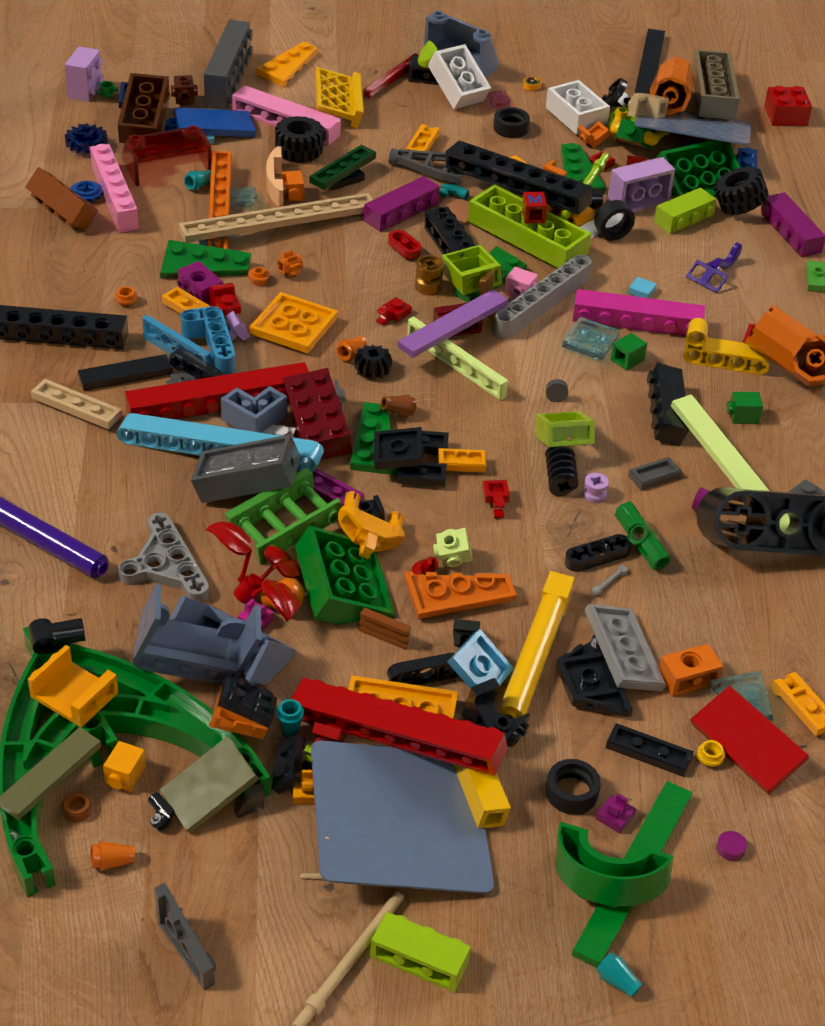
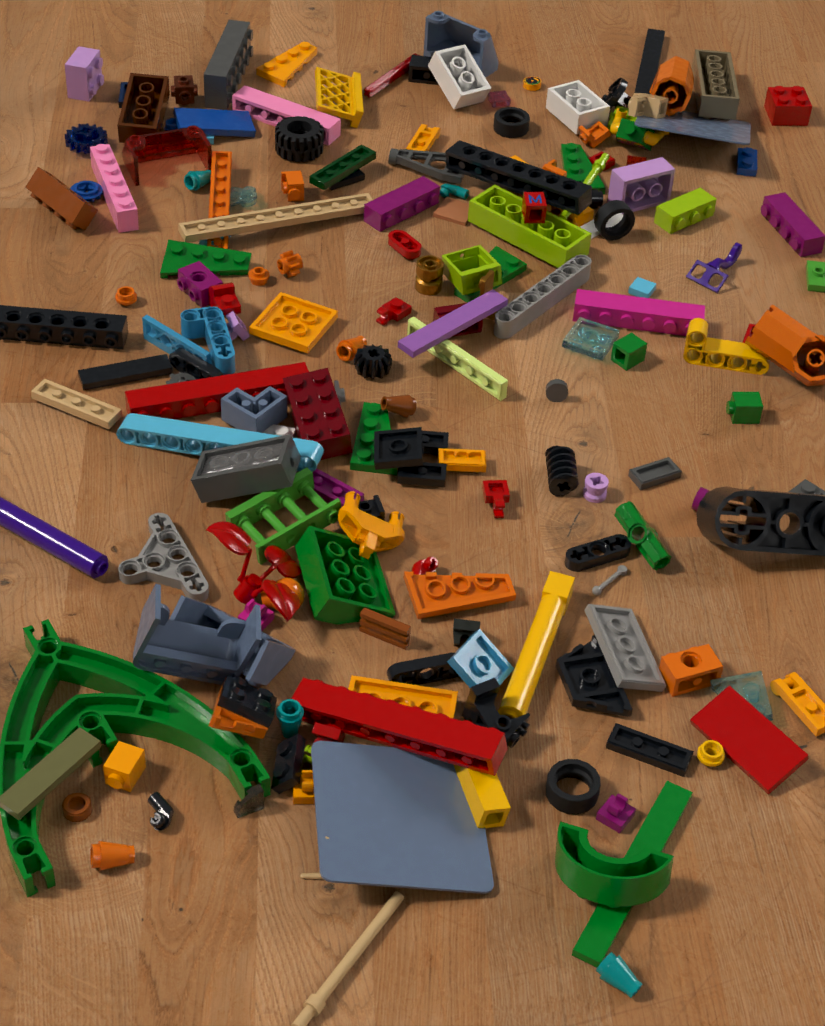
black piece [28,618,86,655] -> none
light orange panel [28,645,118,728] -> none
green plate [96,81,118,97] -> none
dark grey wing [154,883,216,990] -> none
olive tile [160,736,259,834] -> none
light orange plate [161,287,211,314] -> none
light nougat slope [266,146,283,207] -> none
lime brick [370,912,471,992] -> none
lime piece [418,41,439,68] -> none
black brick [424,206,475,272] -> none
yellowish green brick [433,528,473,567] -> none
bright pink brick [504,267,538,298] -> none
lime window [535,411,595,447] -> none
black brick [647,362,689,446] -> none
green slope [655,140,741,198] -> none
yellowish green tile [671,394,790,532] -> none
black tyre [714,166,769,215] -> none
magenta tile [717,831,747,861] -> none

